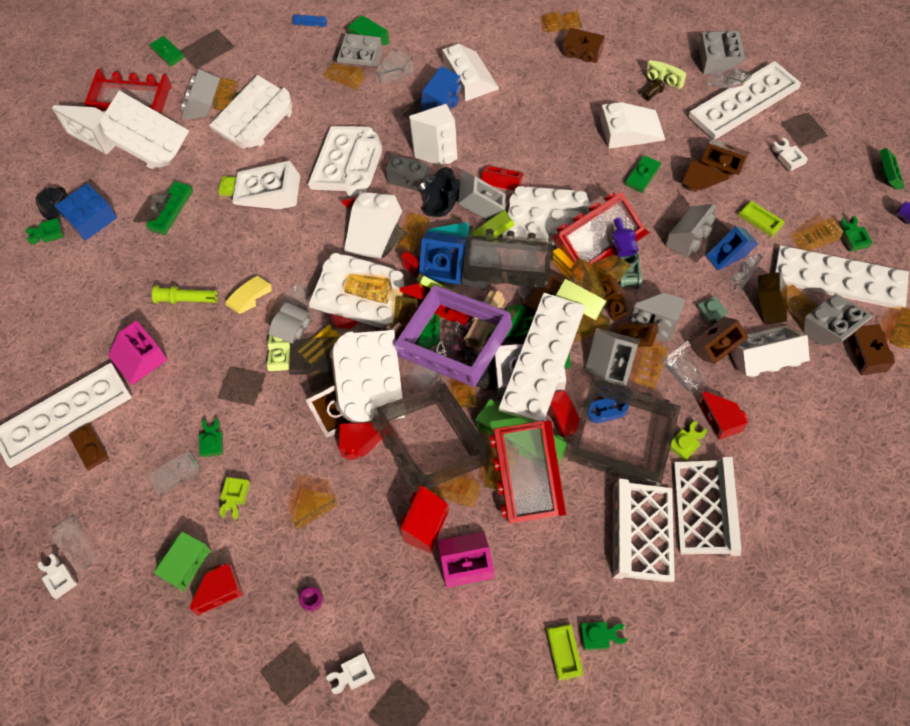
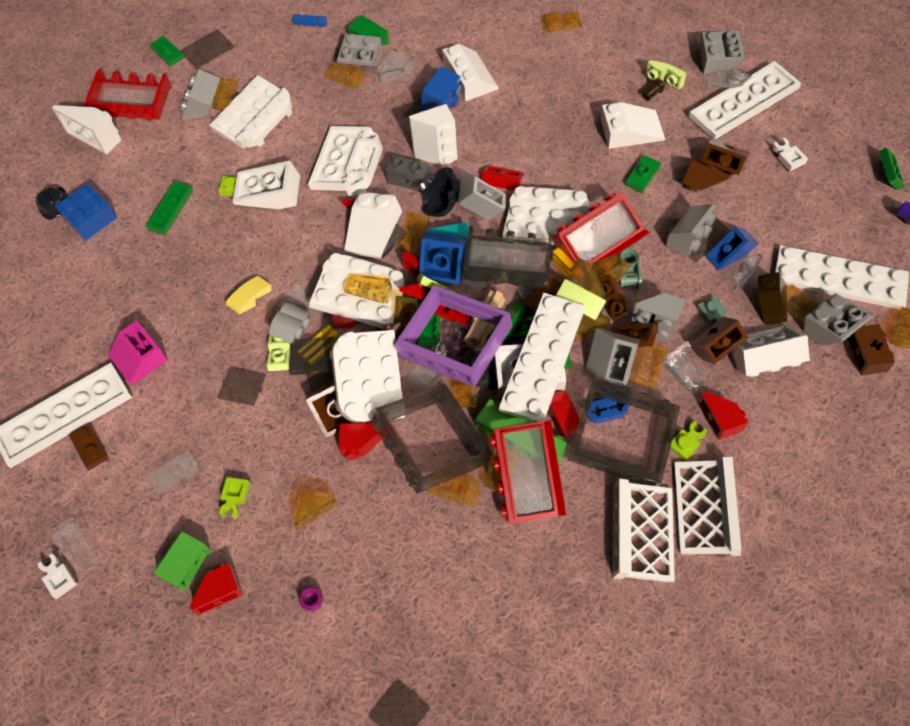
green plate [25,218,64,244] -> none
white plate [99,91,189,169] -> none
clear smoke piece [133,193,172,223] -> none
lime pin [152,285,218,304] -> none
green plate [199,418,224,458] -> none
clear smoke piece [261,643,321,706] -> none
white plate [326,653,375,694] -> none
red slope [399,485,449,553] -> none
dark pink slope [438,531,494,588] -> none
lime tile [472,210,515,243] -> none
lime tile [547,624,584,681] -> none
reddish brown brick [563,27,605,63] -> none
green plate [581,622,627,651] -> none
dark purple piece [611,217,639,257] -> none
lime tile [738,201,785,237] -> none
clear smoke piece [781,112,828,147] -> none
clear yellow slope [792,217,843,251] -> none
green plate [839,216,873,252] -> none

